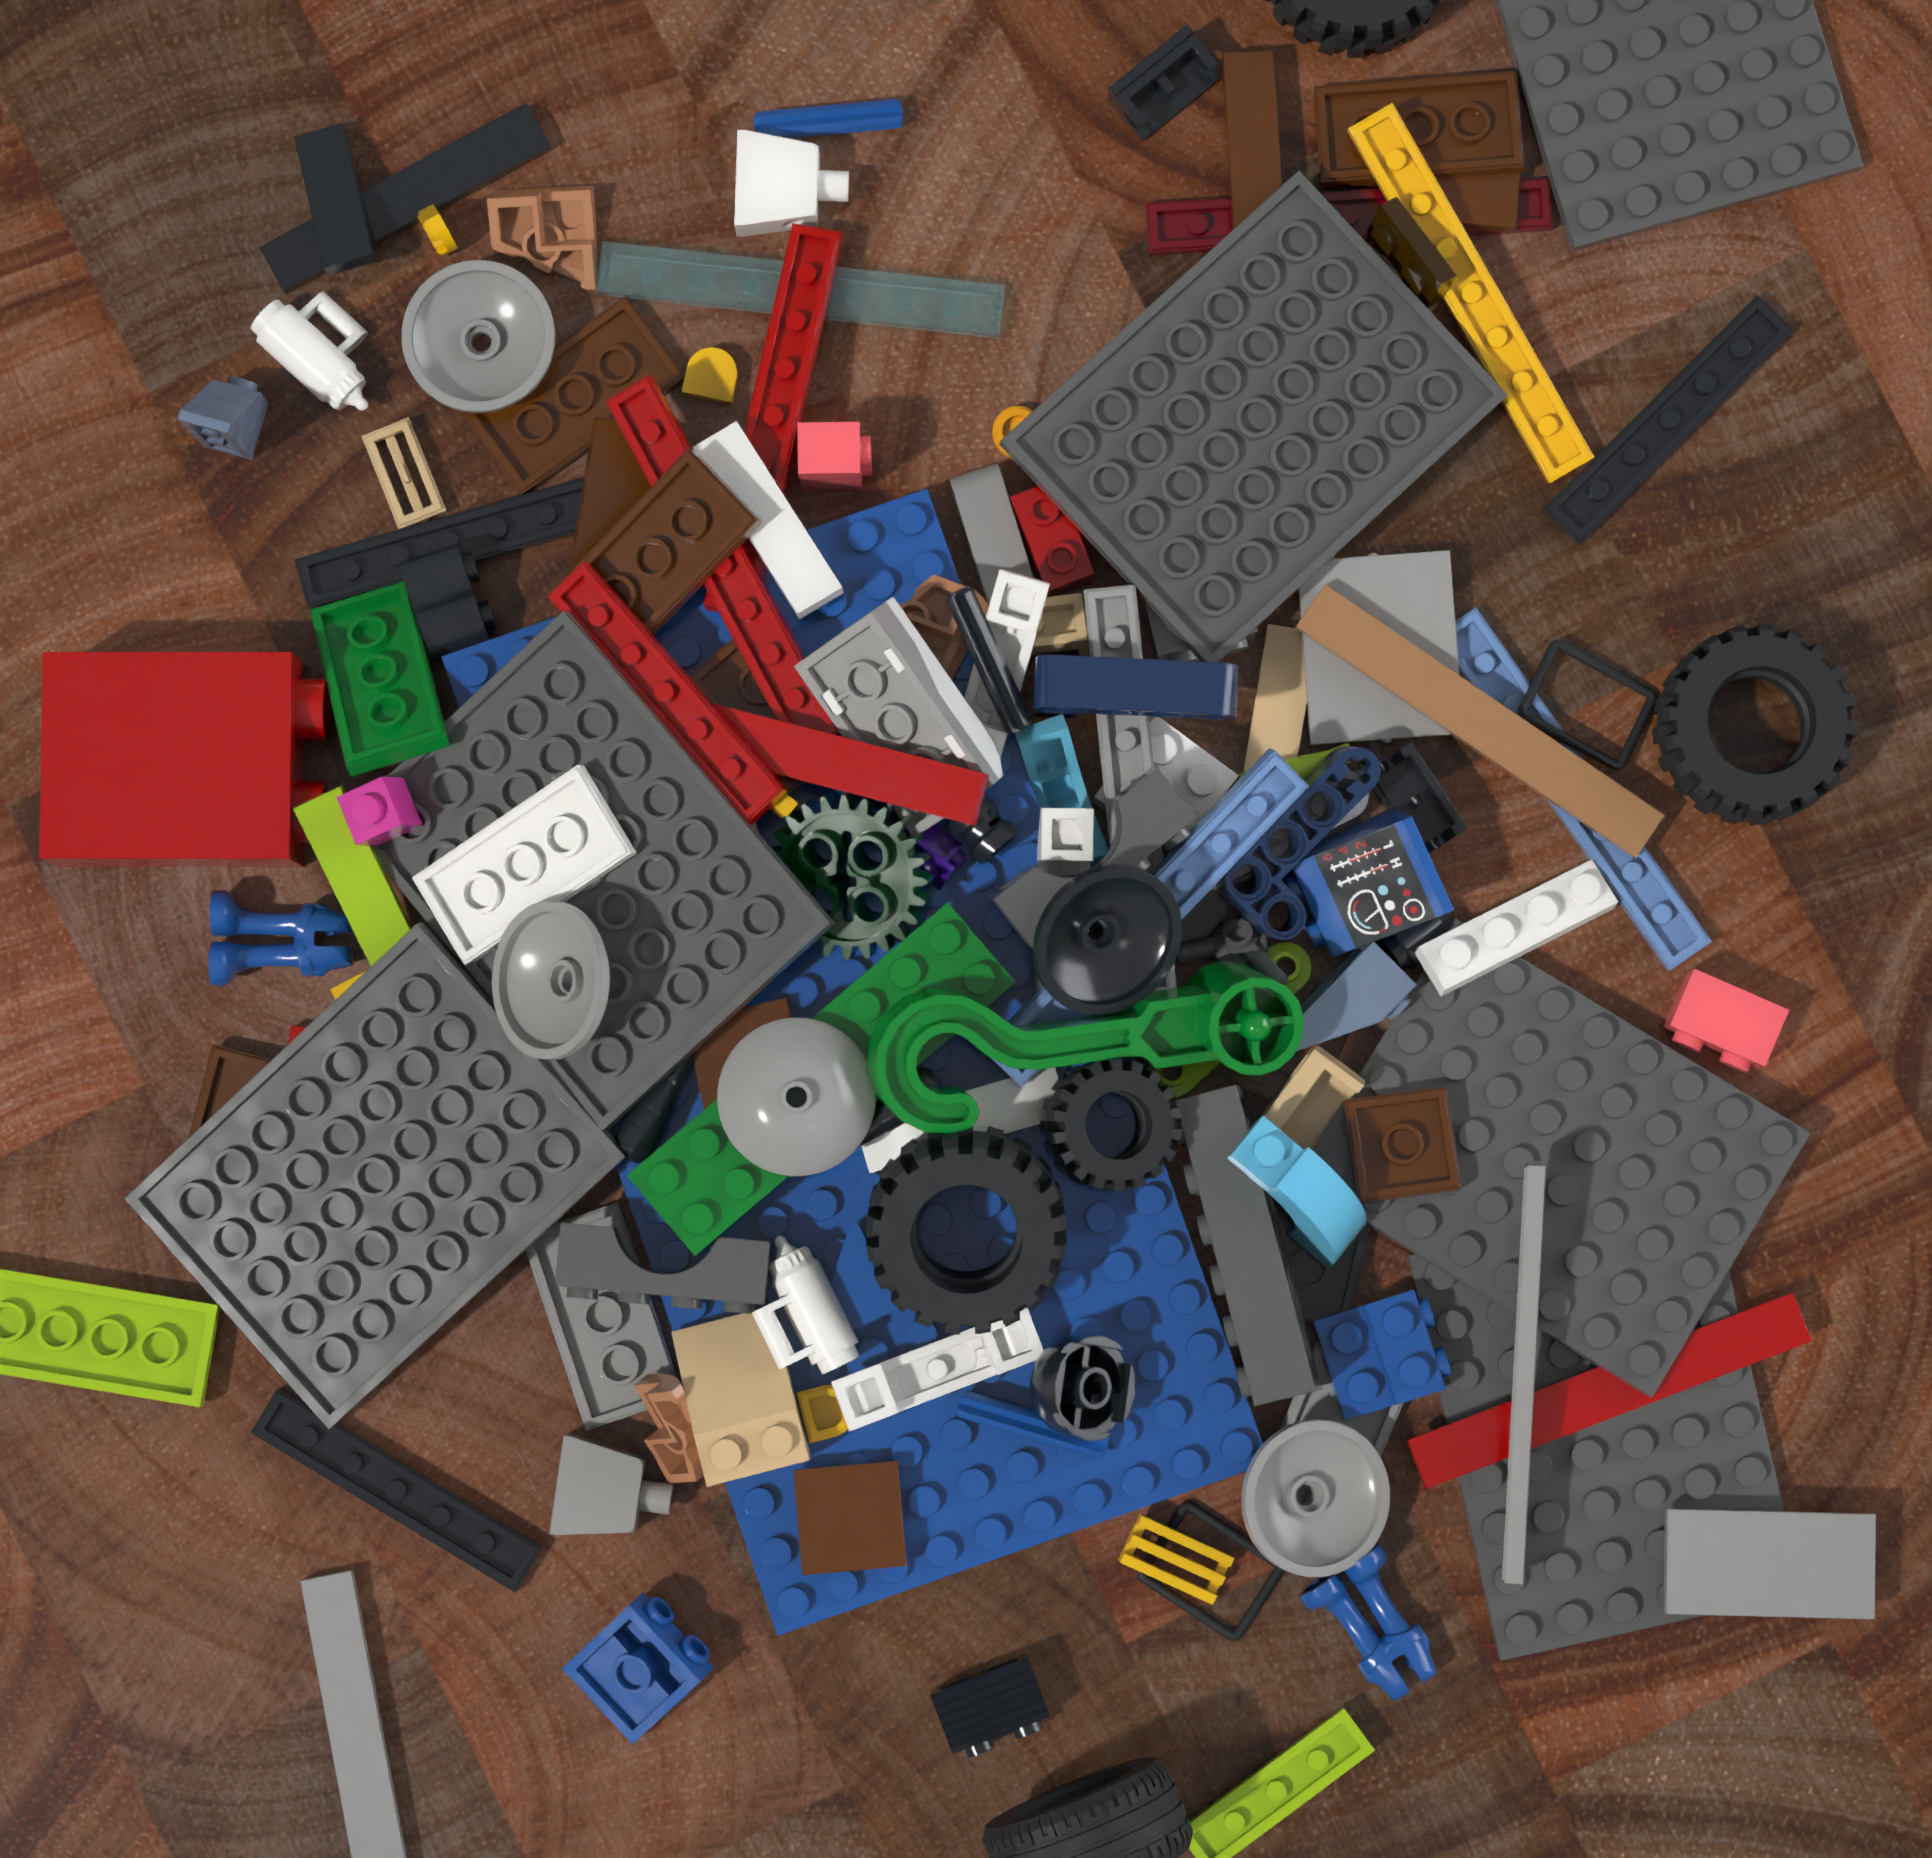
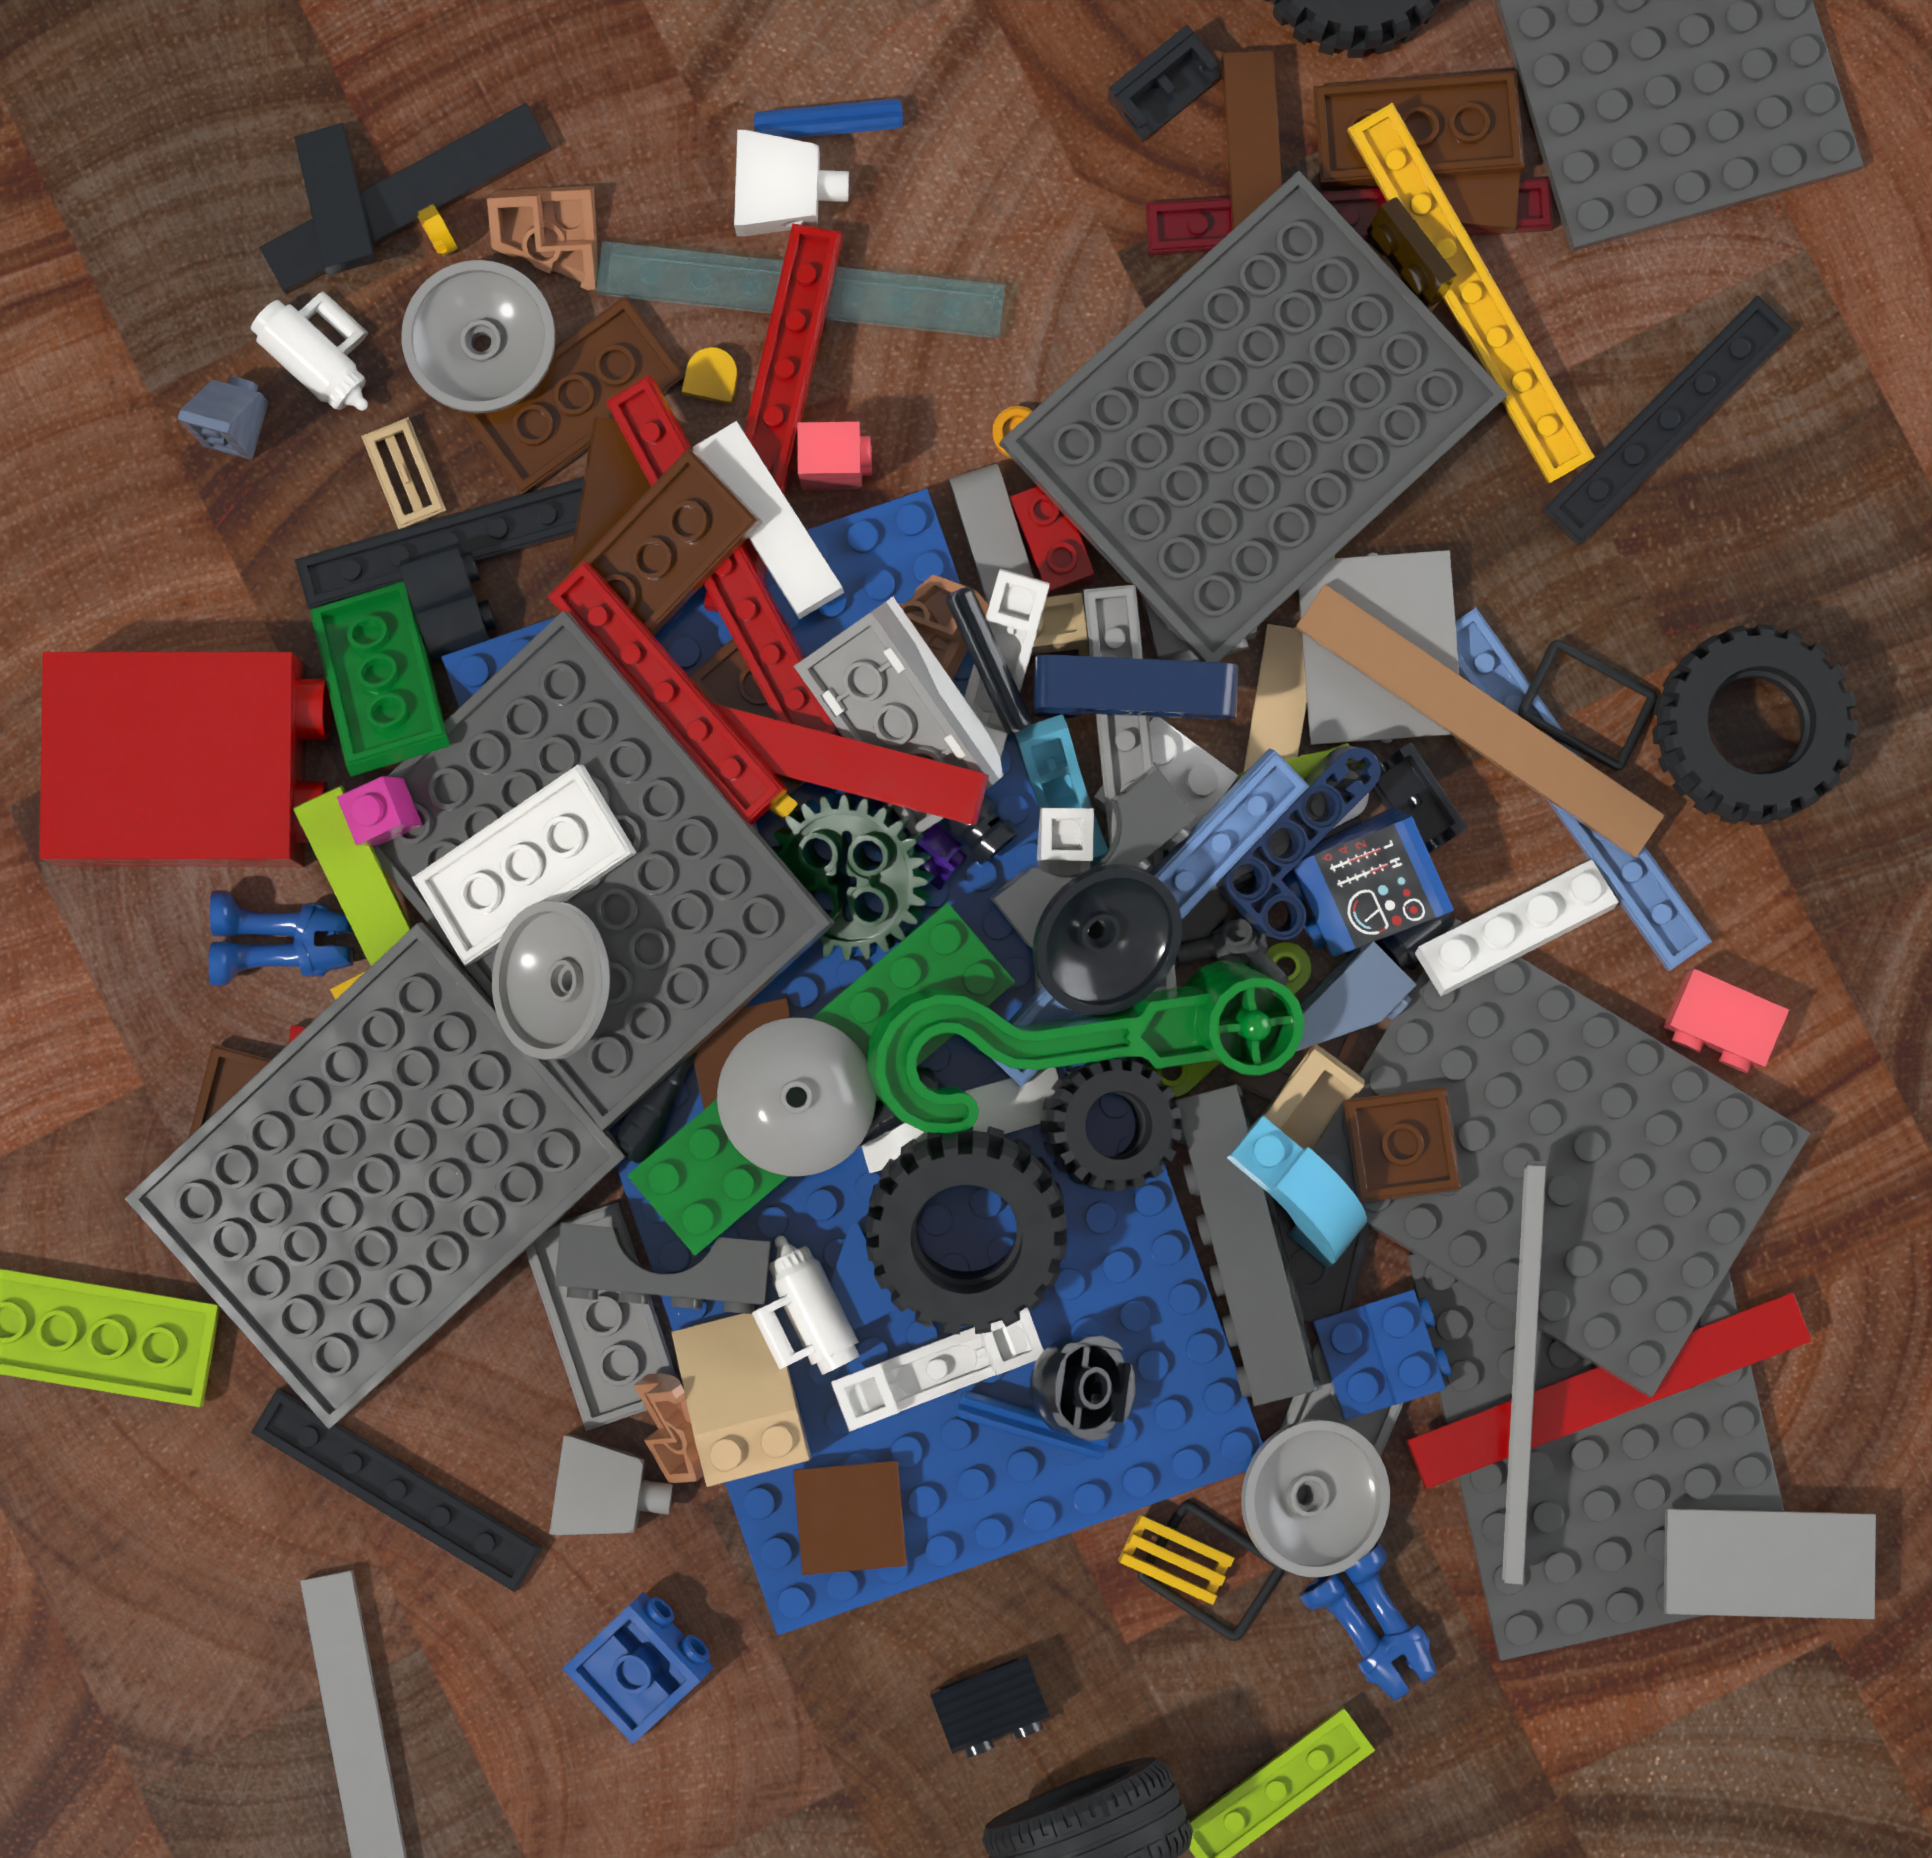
yellow tile [796,1385,848,1444] -> none

